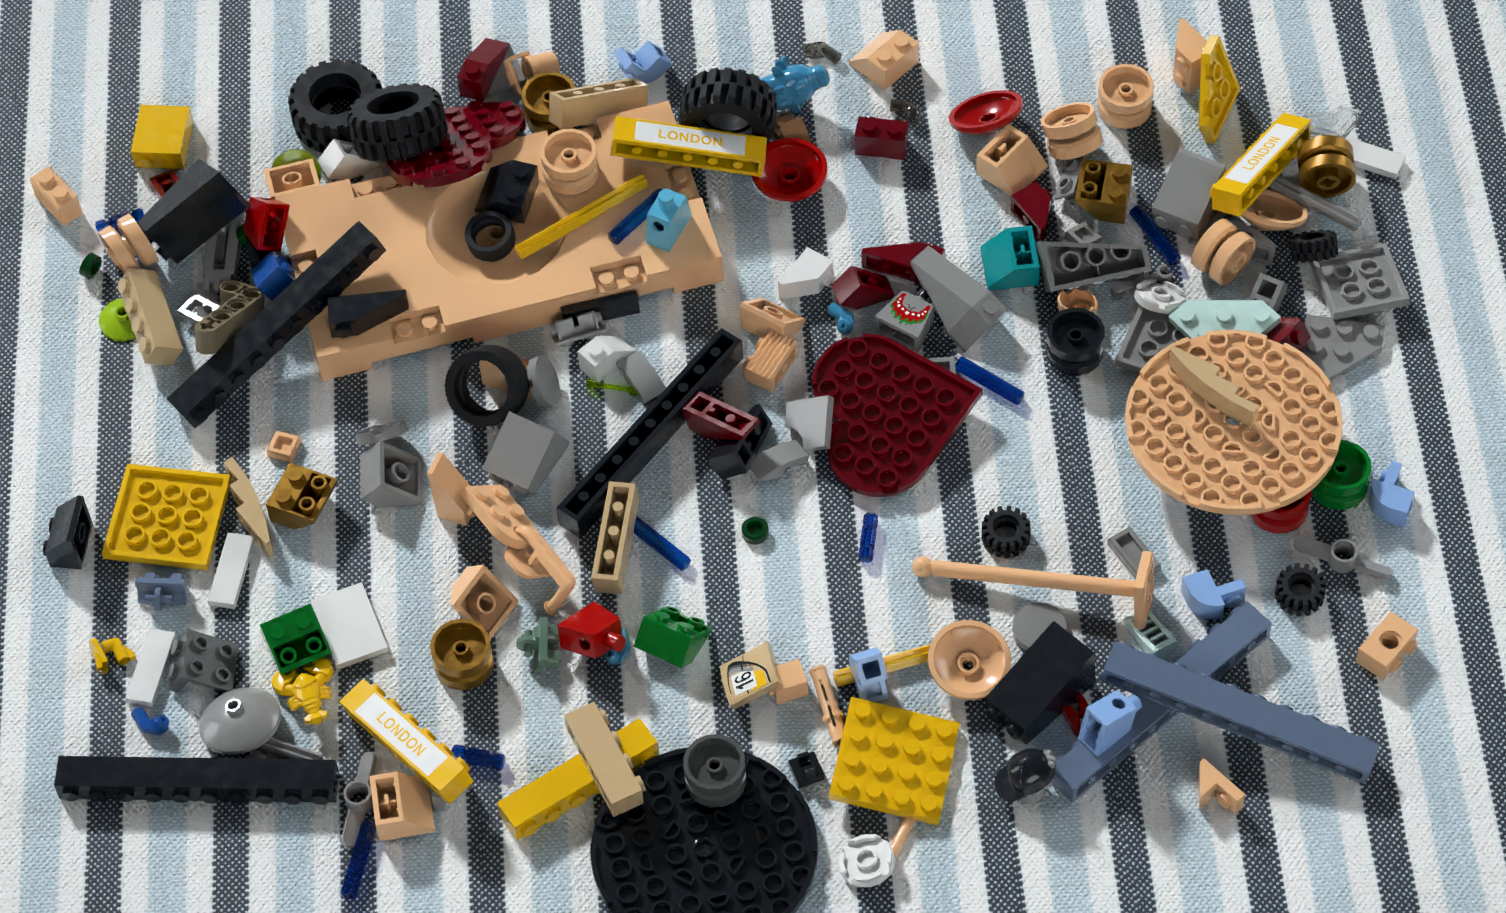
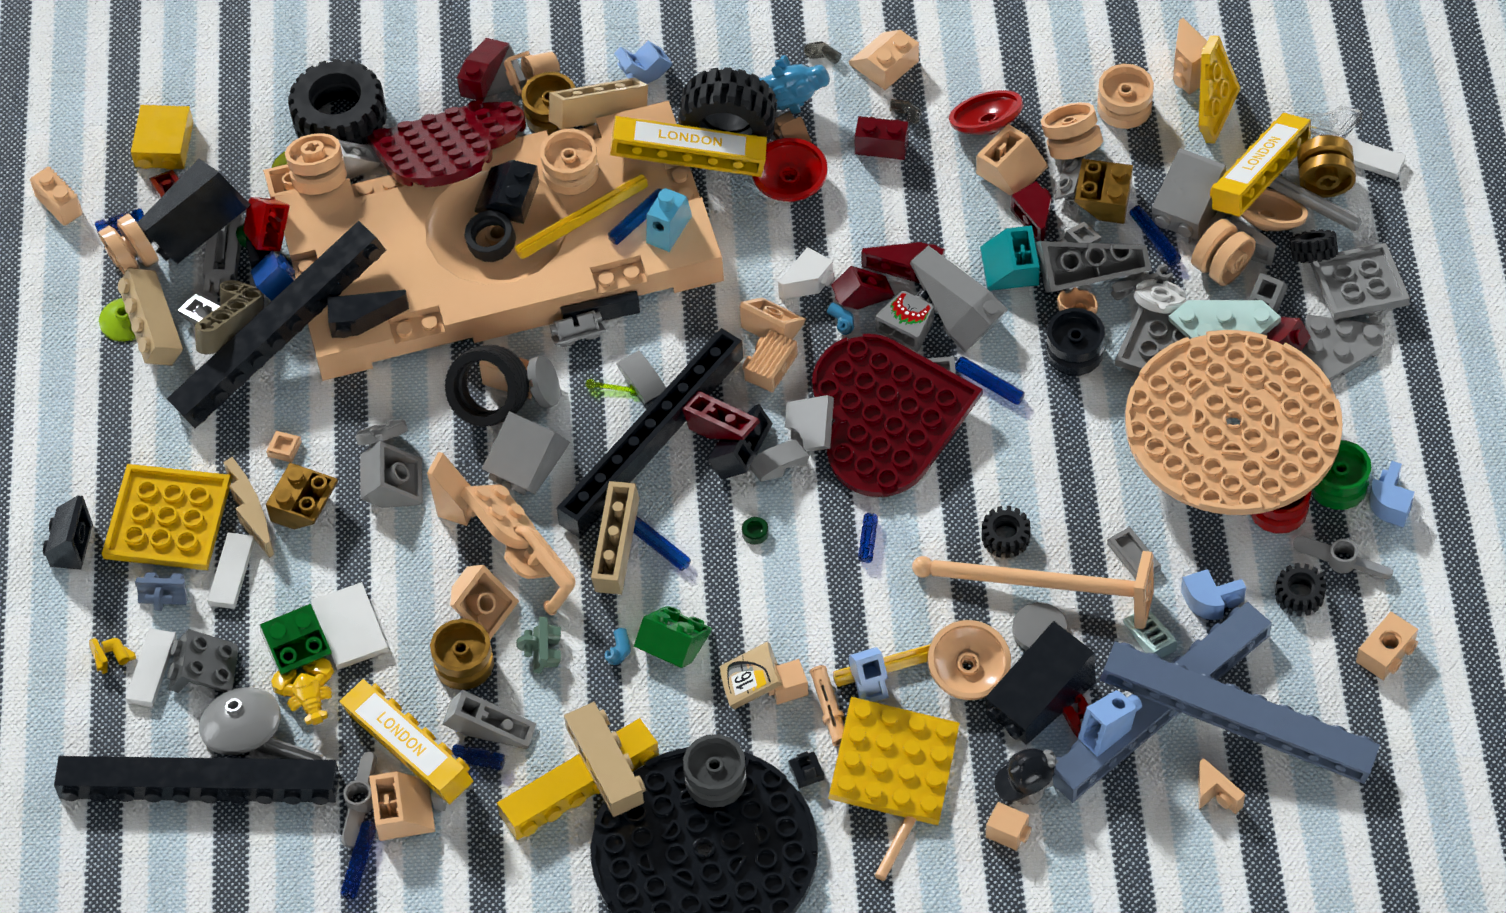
dark green tile [79,253,102,279] -> none
blue arm [131,707,169,735] -> none
black tyre [346,83,448,162] -> none
red torso [557,602,626,658] -> none
white slope [577,336,636,384] -> none
white tile [838,834,896,887] -> none
tan slope [1168,346,1259,428] -> none
none -> light nougat wheel [285,133,347,195]
none -> light grey slope [442,690,536,749]
none -> light nougat brick [986,802,1032,851]

